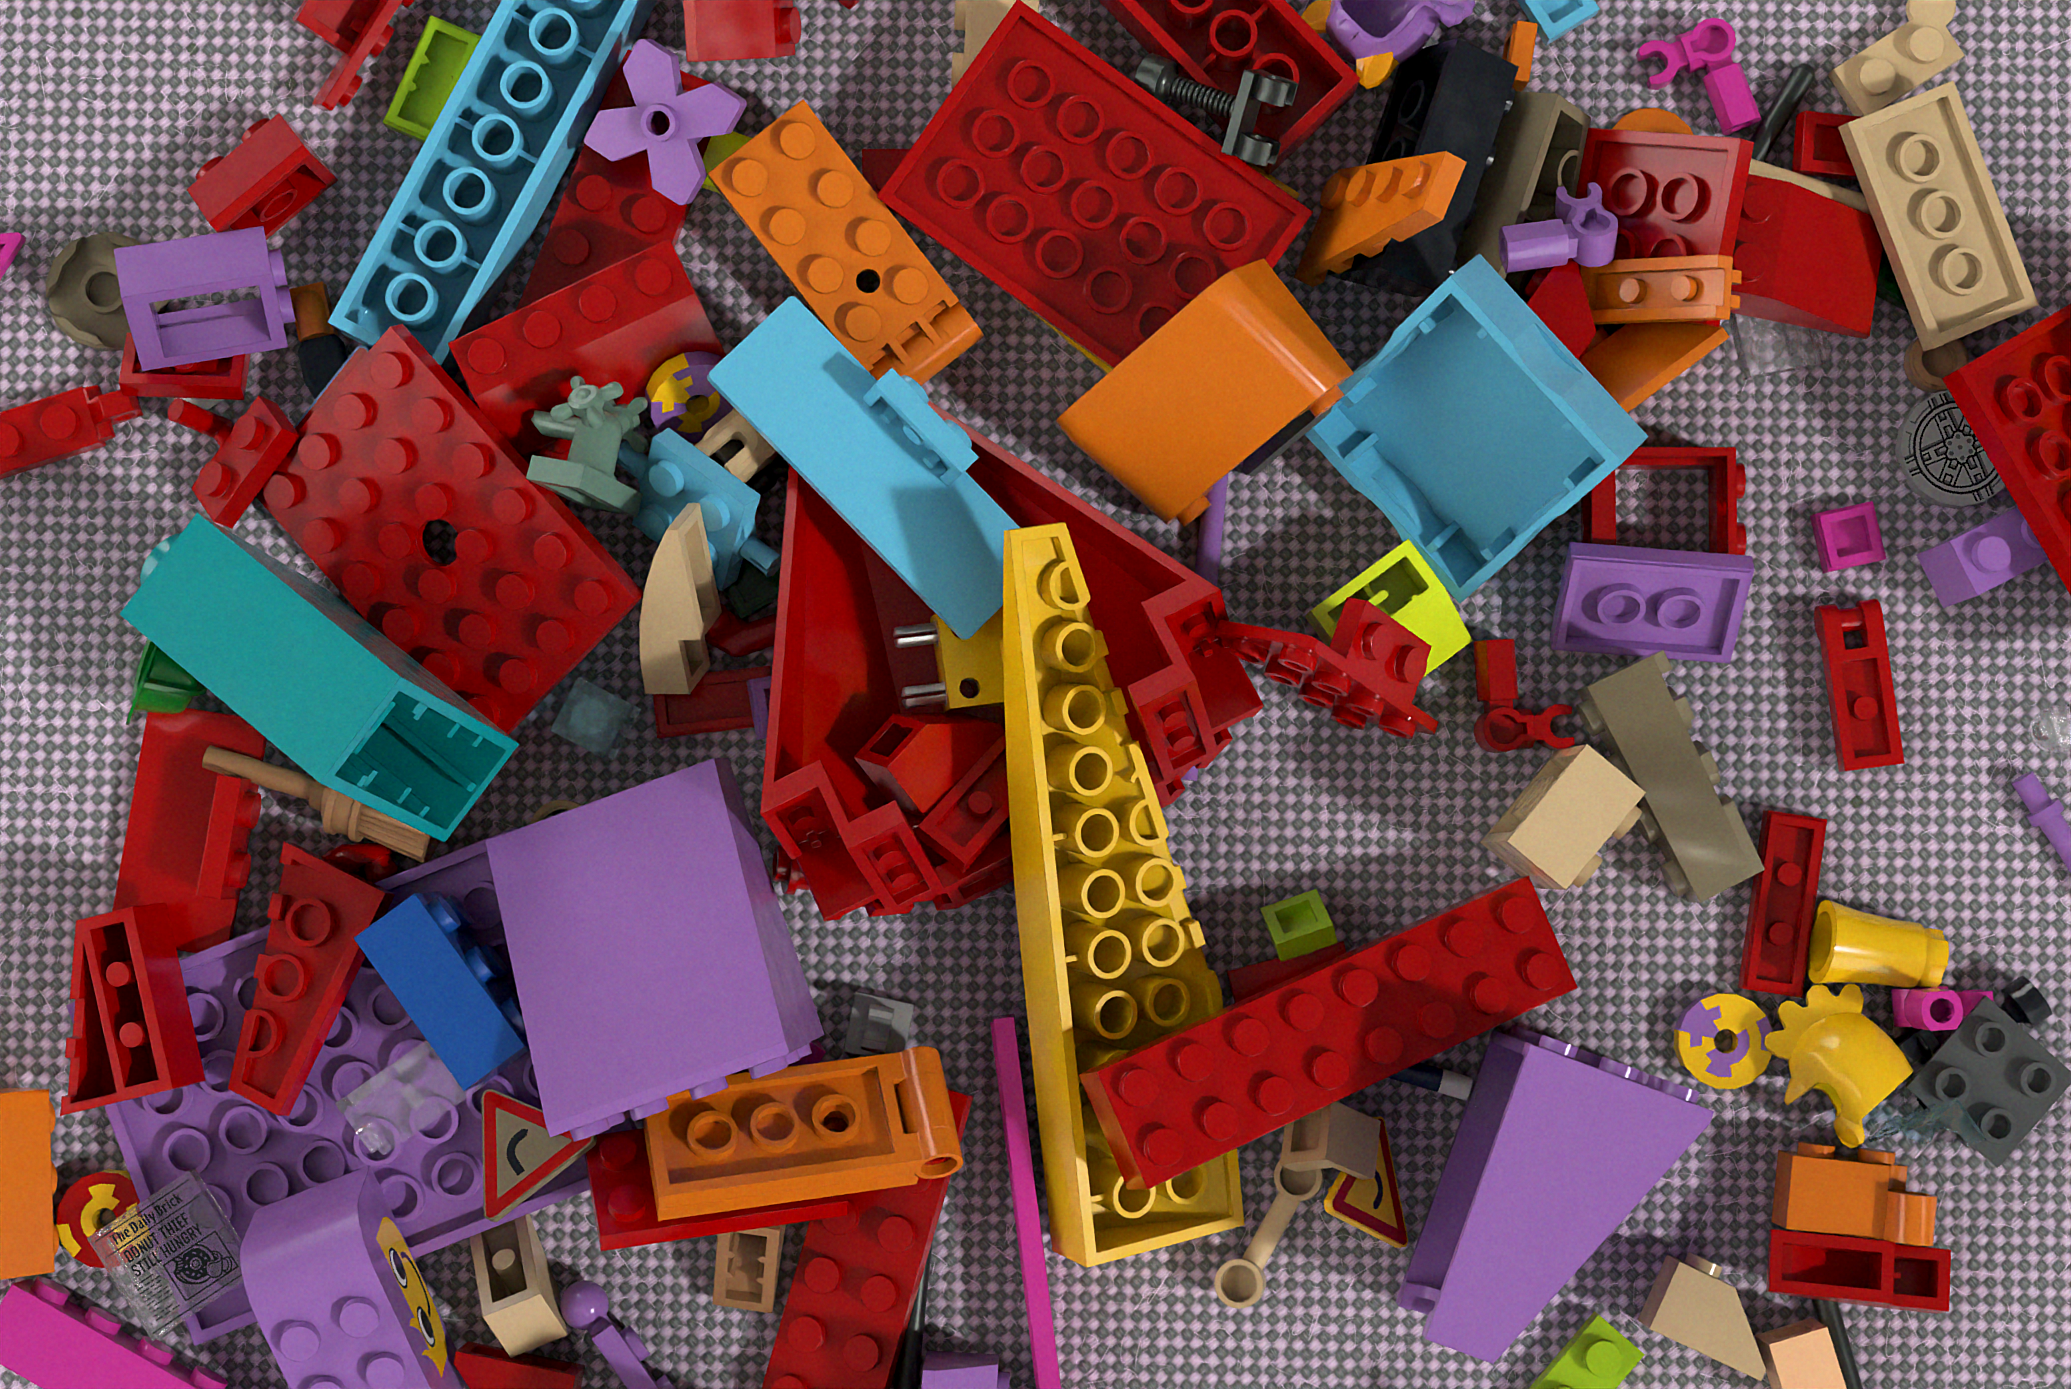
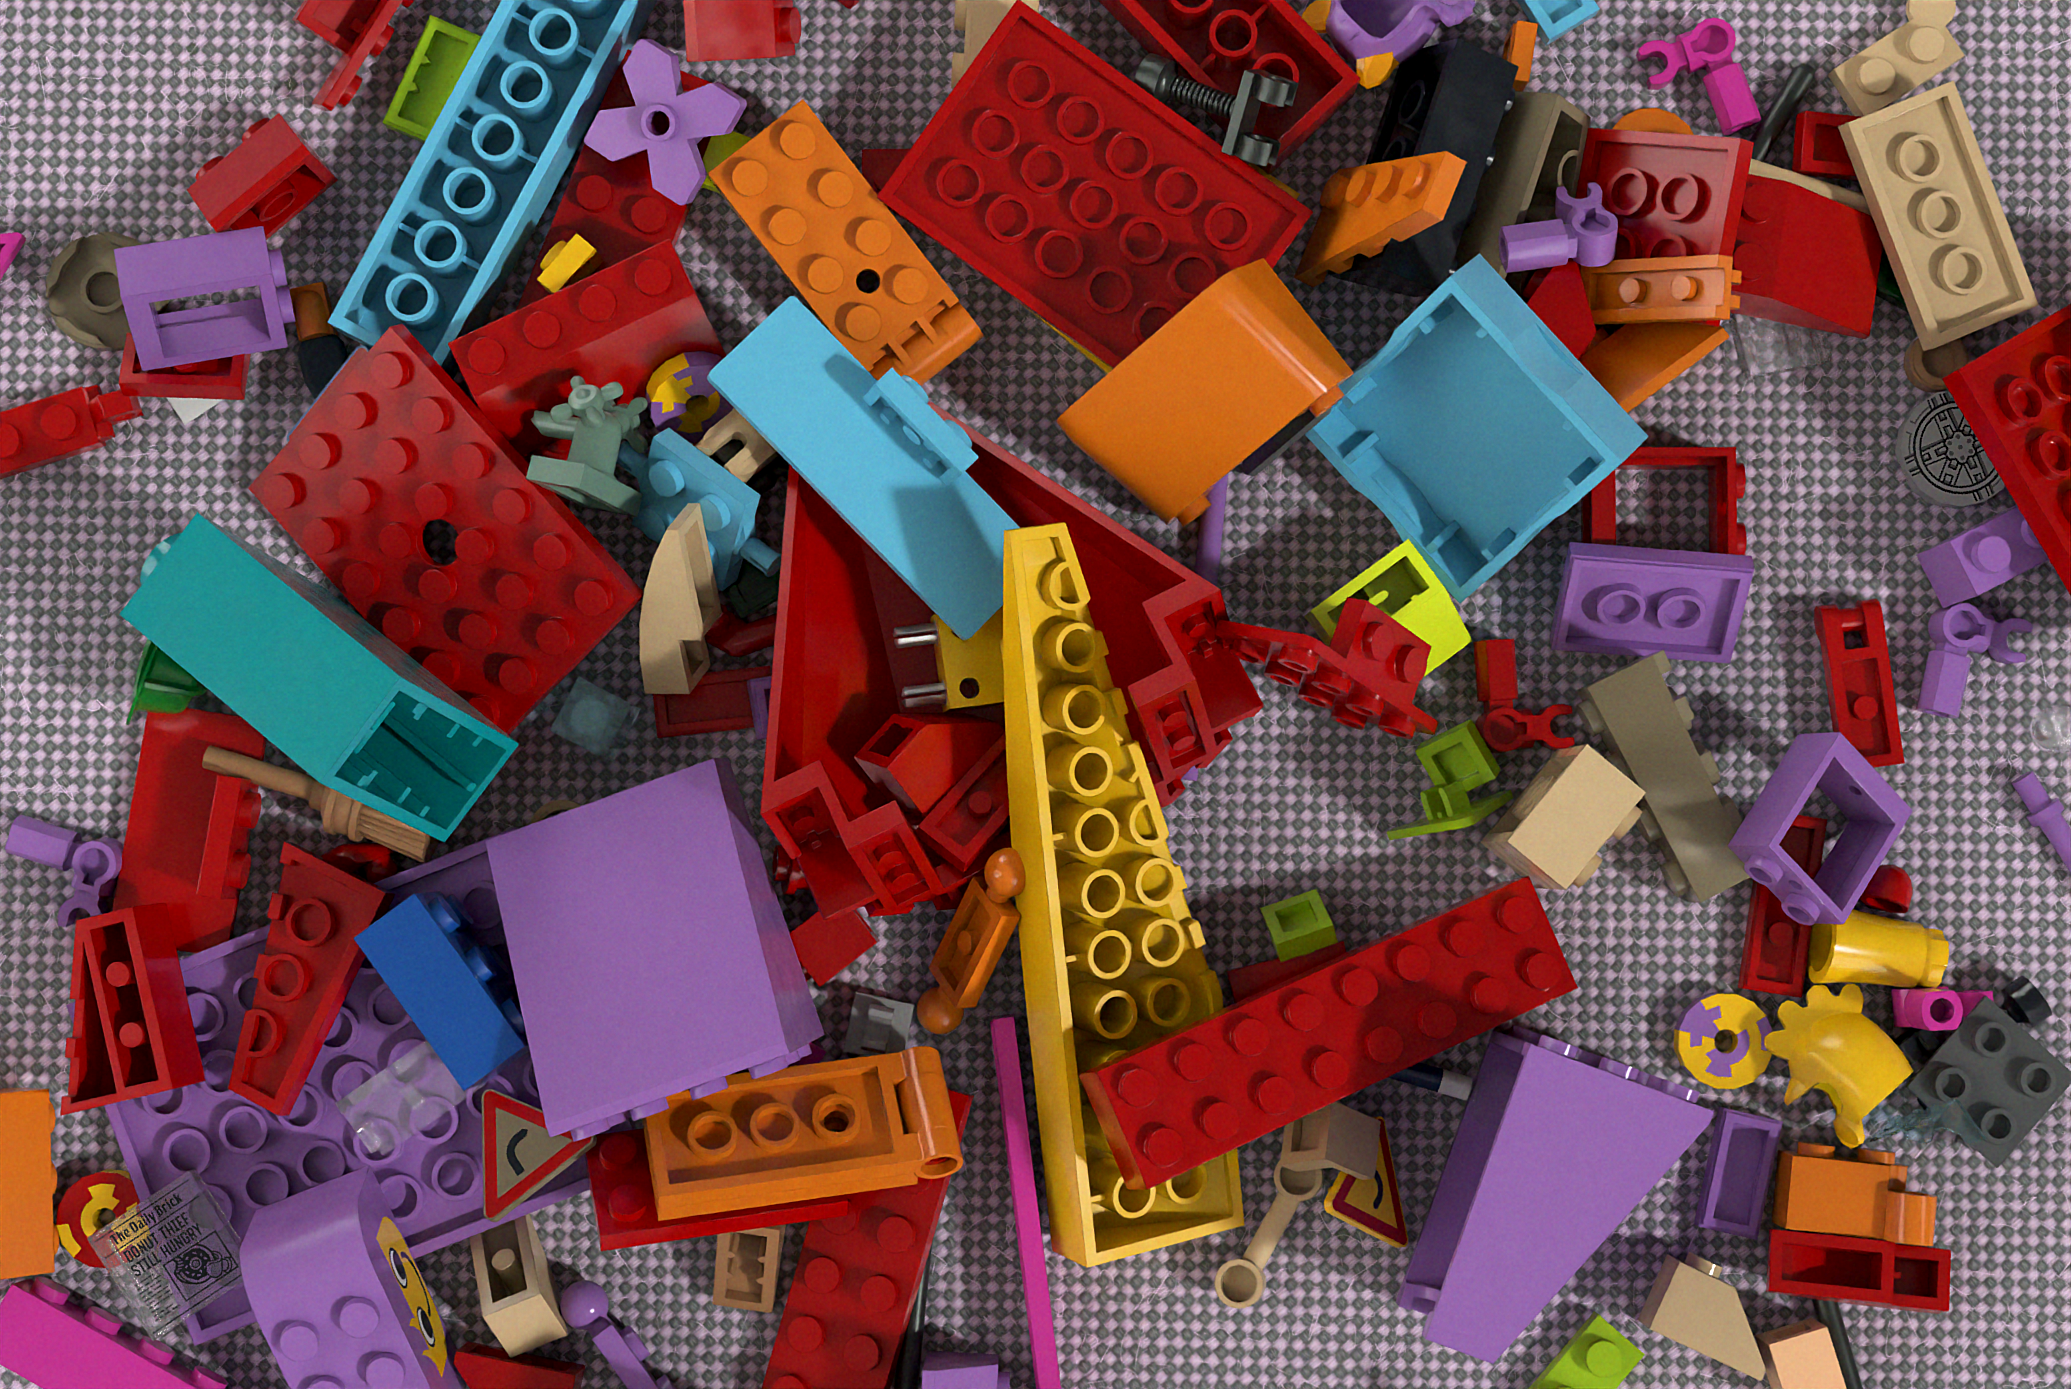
red plate [167,395,300,529] -> none
dark pink tile [1810,501,1886,574] -> none
none -> medium lavender bar [5,815,124,927]
none -> yellow plate [537,233,604,294]
none -> red brick [790,909,880,987]
none -> orange plate [916,848,1025,1034]
none -> lime piece [1387,781,1513,840]
none -> lime plate [1415,719,1501,792]
none -> medium lavender tile [1694,1106,1783,1240]
none -> medium lavender window [1728,732,1913,926]
none -> red hinge [1860,865,1913,913]
none -> medium lavender bar [1916,603,2033,718]

